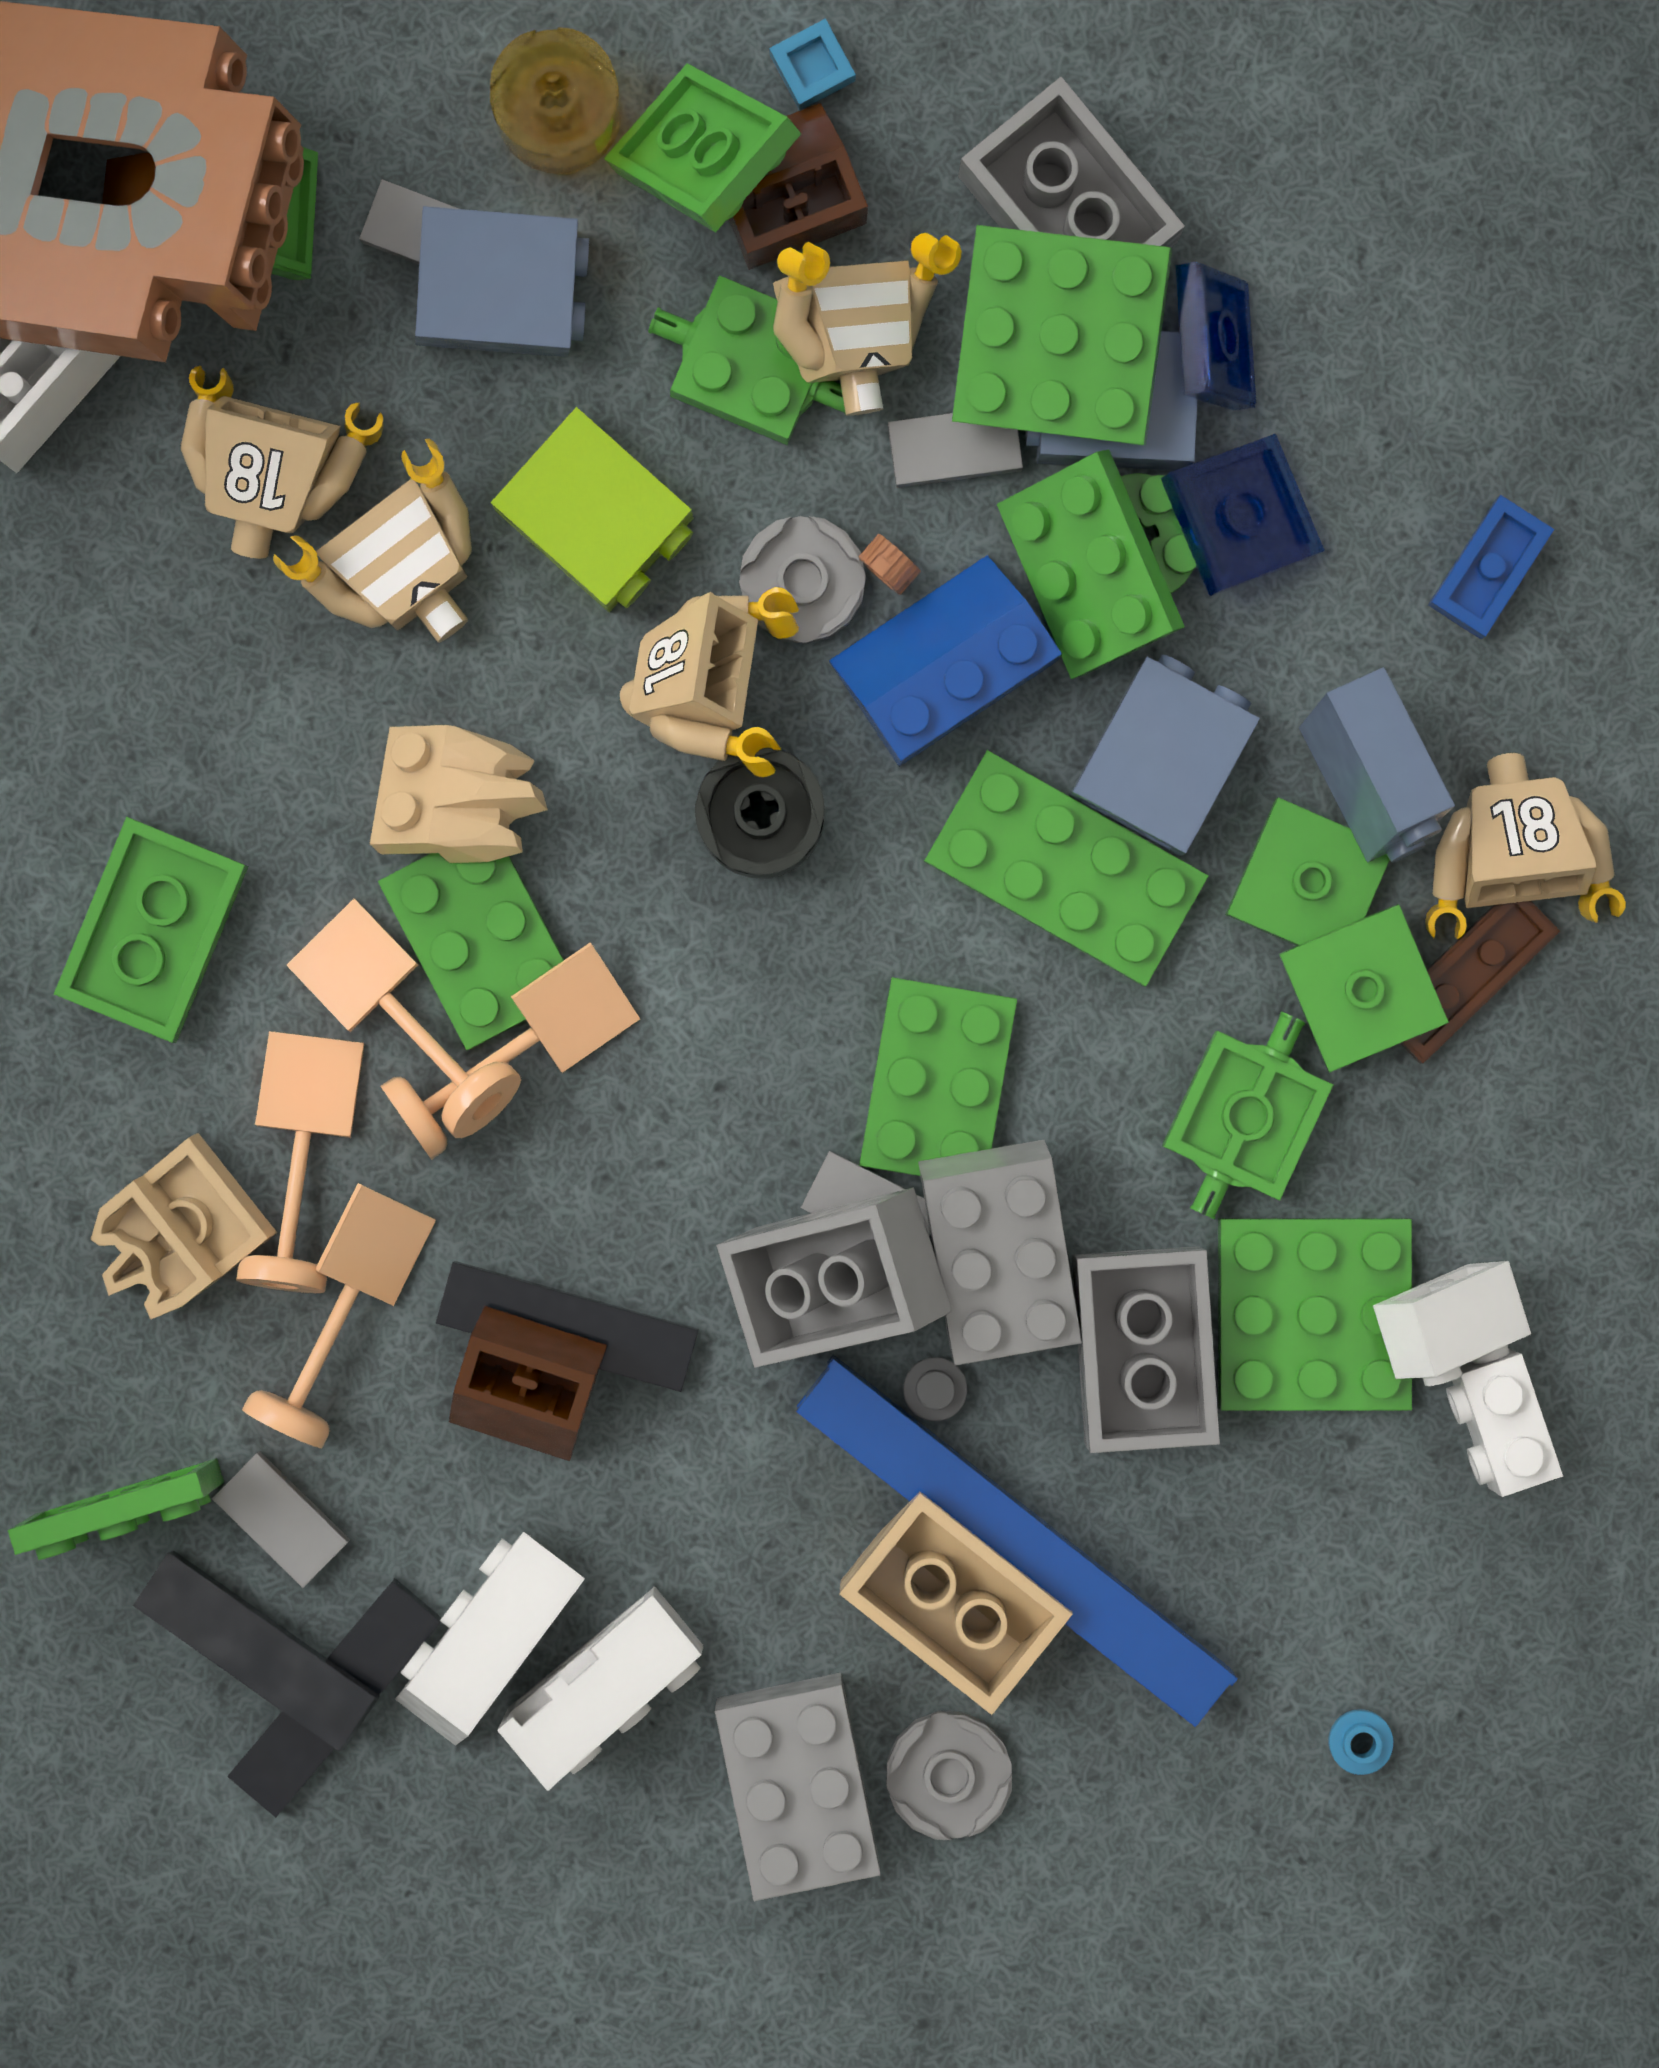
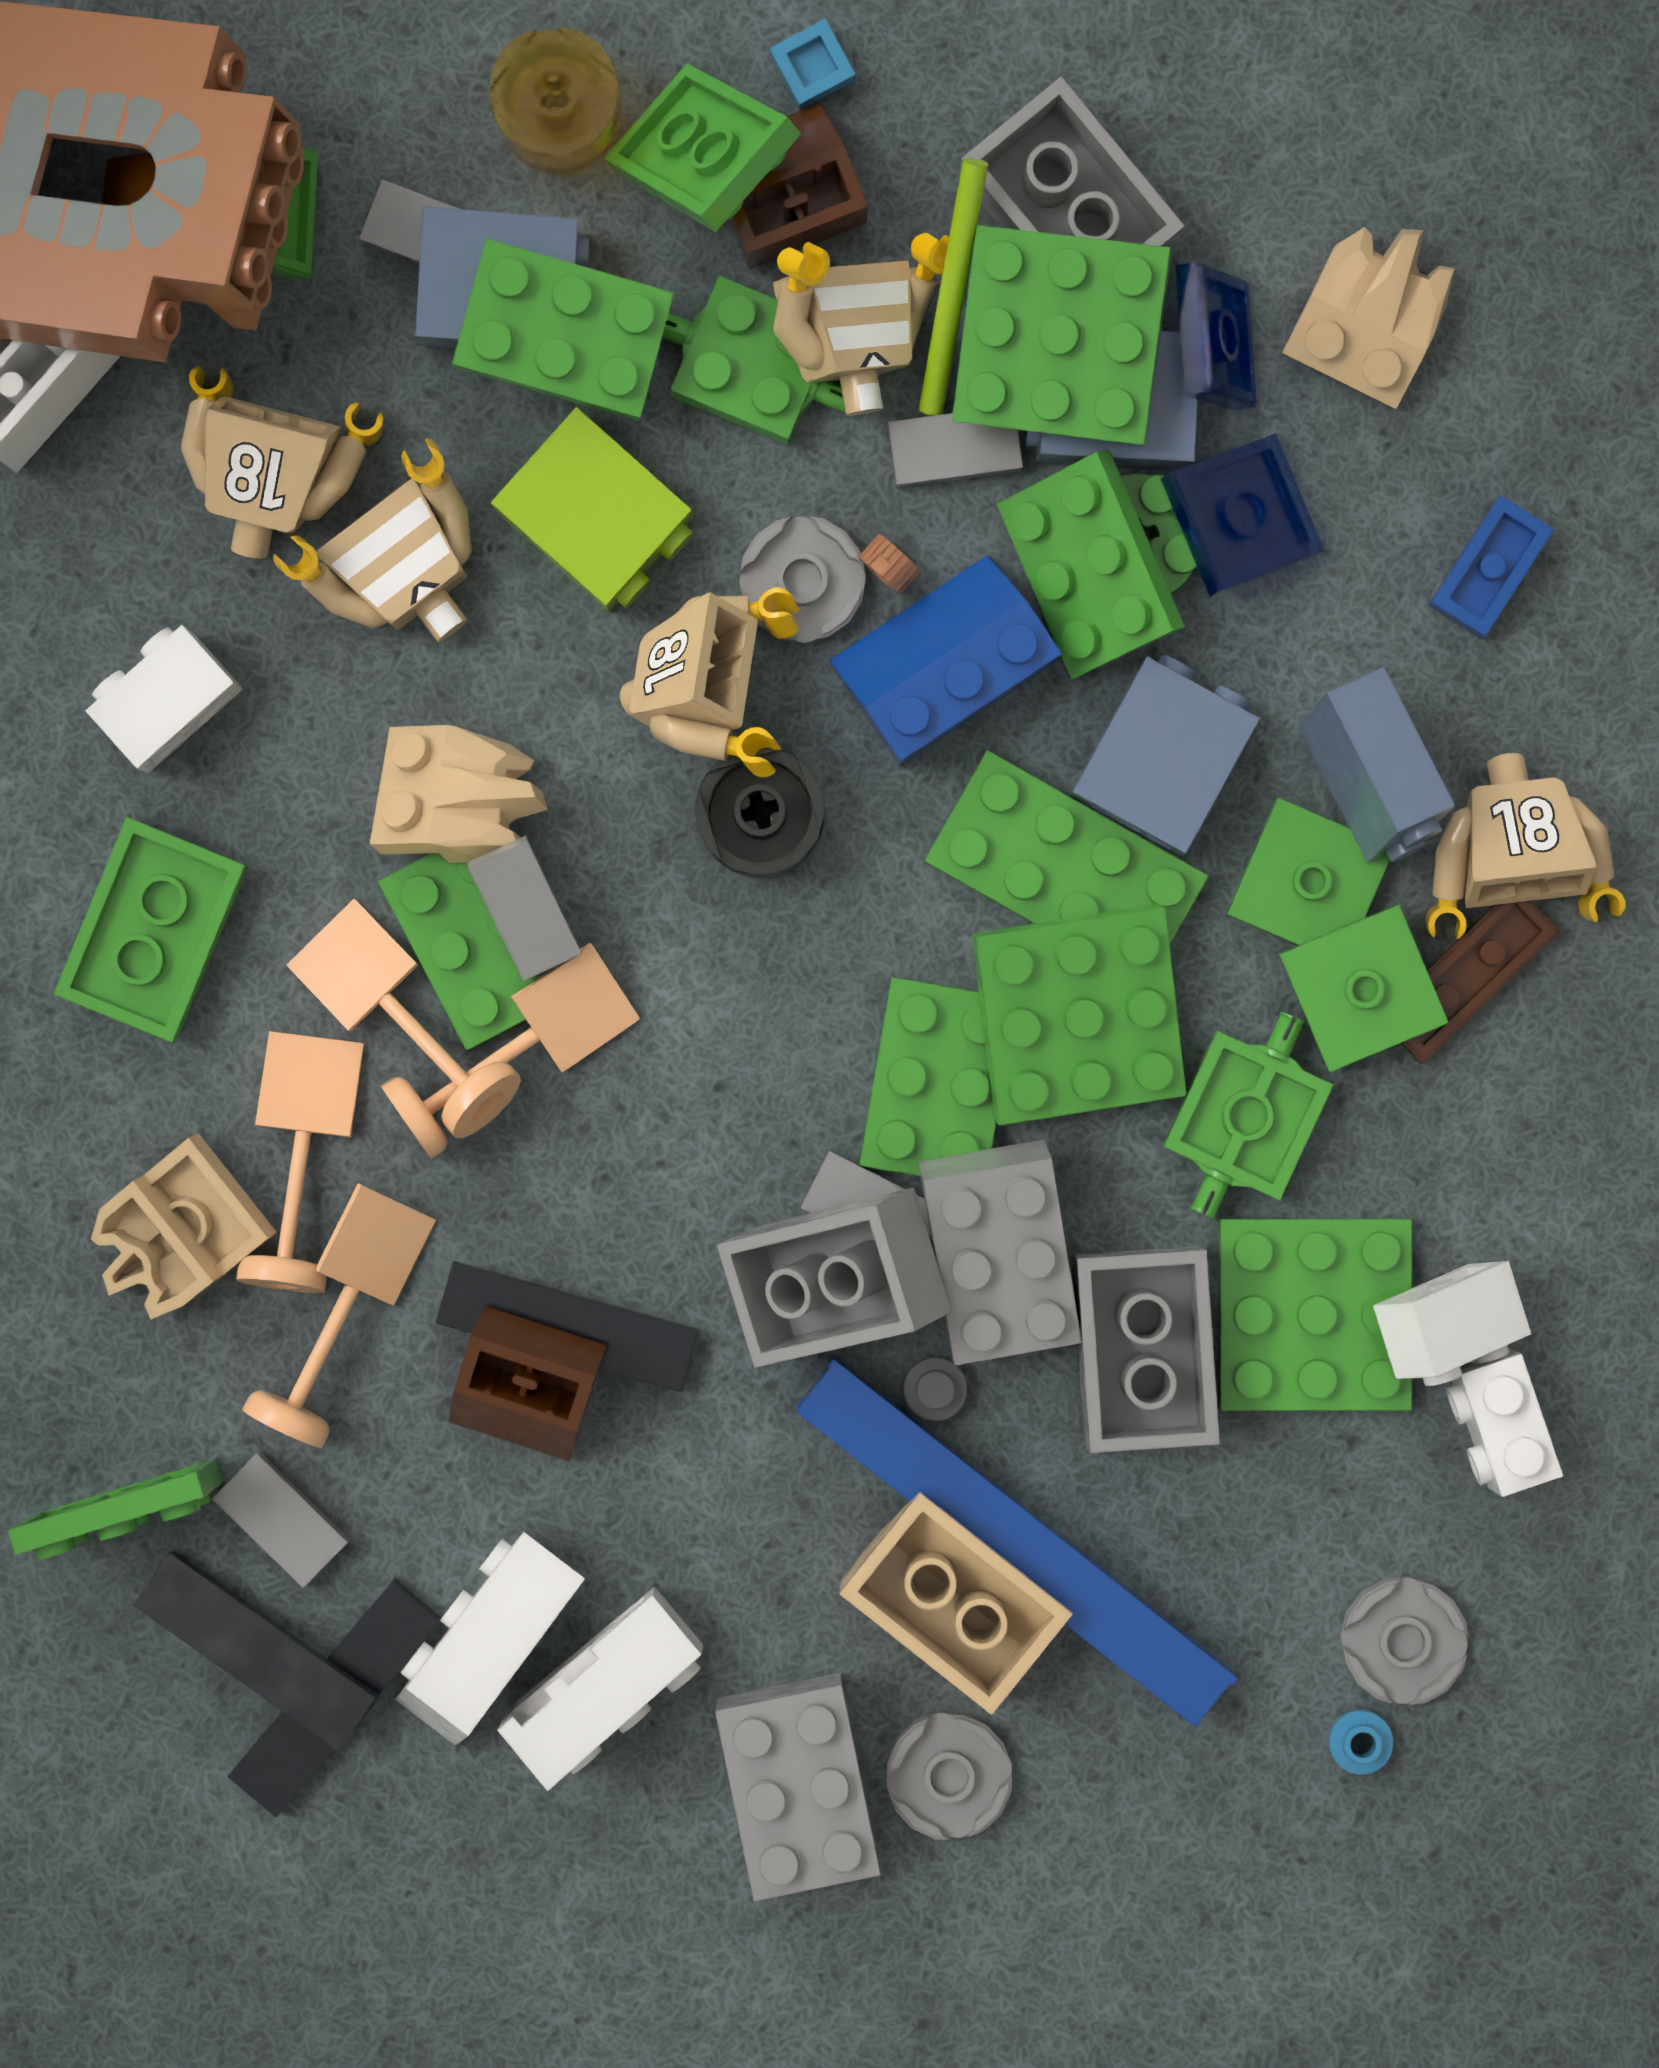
none -> white brick [85,625,243,774]
none -> bright green plate [452,238,674,421]
none -> light grey tile [467,836,582,981]
none -> lime bar [918,158,989,416]
none -> bright green plate [972,905,1187,1126]
none -> tan plate [1282,227,1455,409]
none -> light grey tile [1340,1576,1468,1705]

